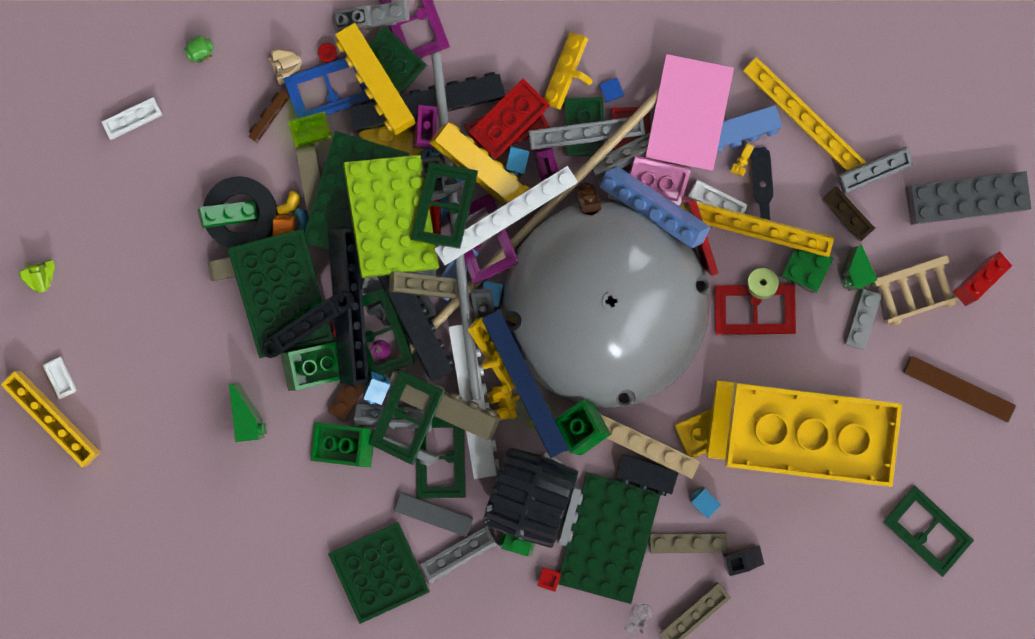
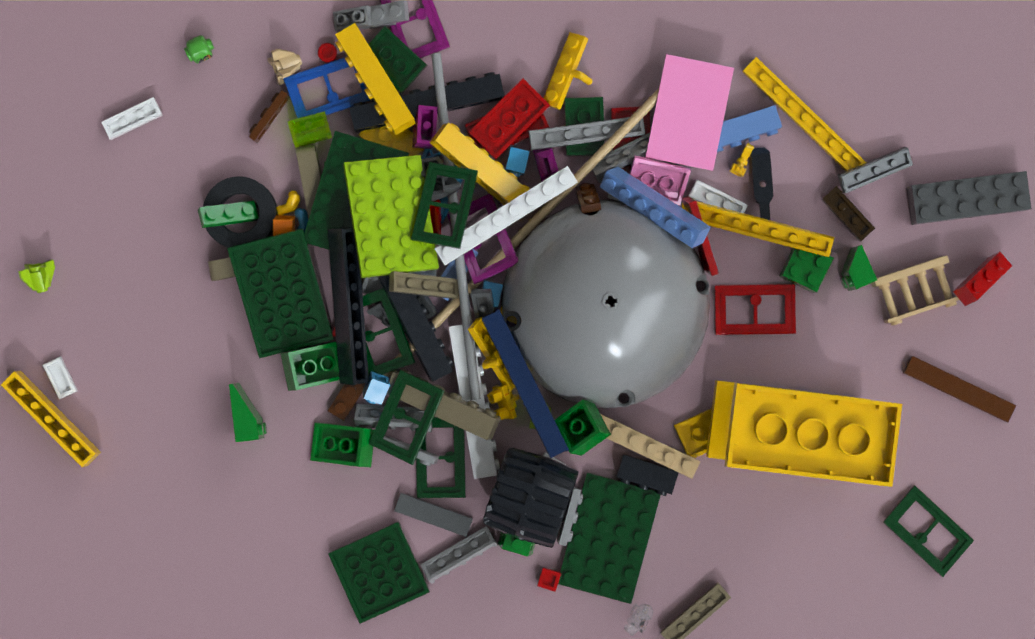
black plate [261,290,354,358] -> none
magenta cone [371,340,390,359] -> none
blue tile [599,78,624,103] -> none
dark tan plate [650,533,727,553] -> none
dark azure brick [690,488,721,519] -> none
black slope [722,545,764,576] -> none
yellowish green piece [747,268,779,299] -> none
light grey plate [845,289,882,350] -> none

